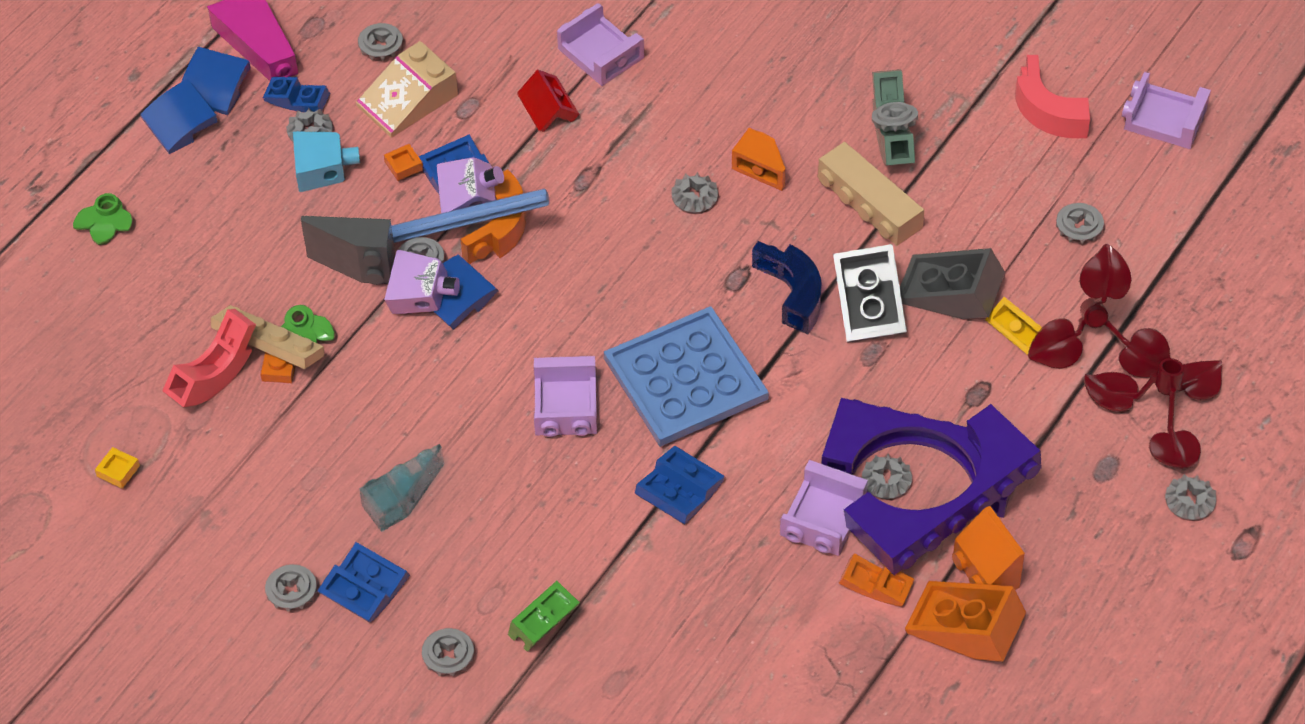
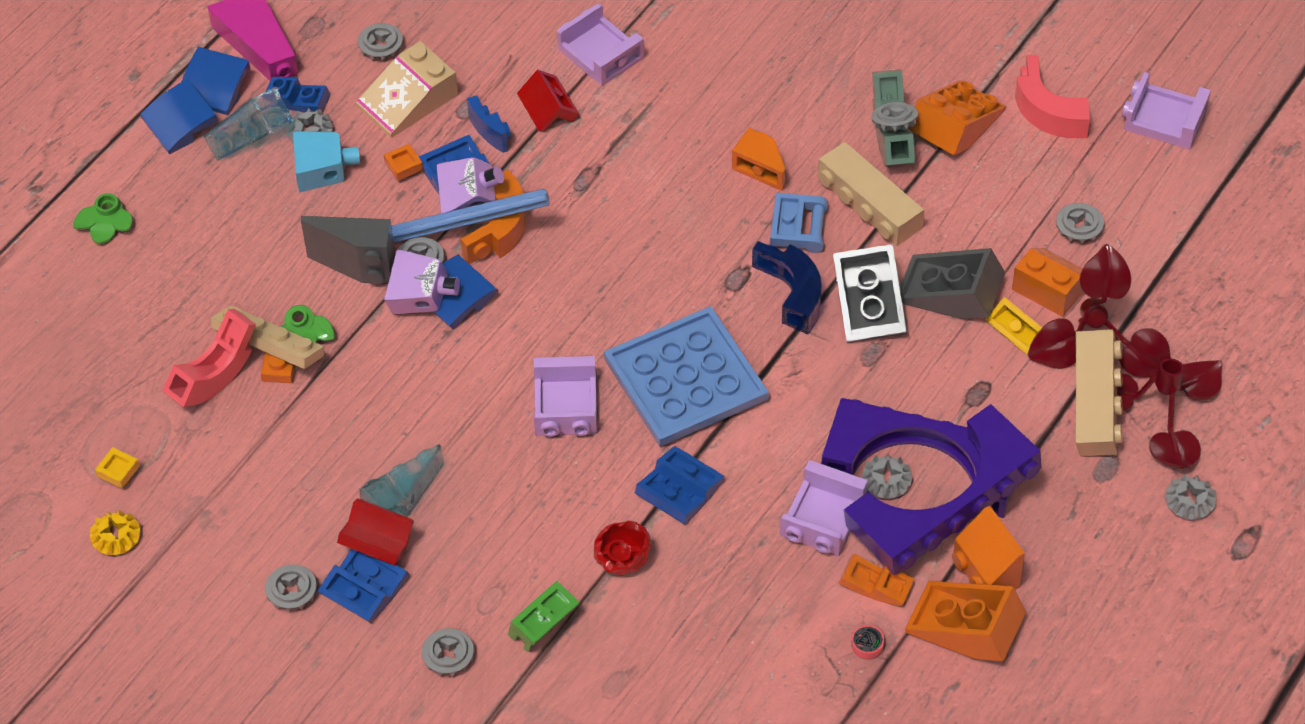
light grey gear [671,172,718,212] -> none
none -> yellow gear [89,509,141,555]
none -> clear light blue slope [204,86,294,161]
none -> red panel [337,498,414,566]
none -> blue slope [467,95,511,153]
none -> red hair [594,520,652,575]
none -> medium blue plate [770,193,828,253]
none -> tile [851,625,884,659]
none -> orange slope [909,80,1007,155]
none -> orange slope [1012,248,1083,317]
none -> tan brick [1076,329,1123,456]

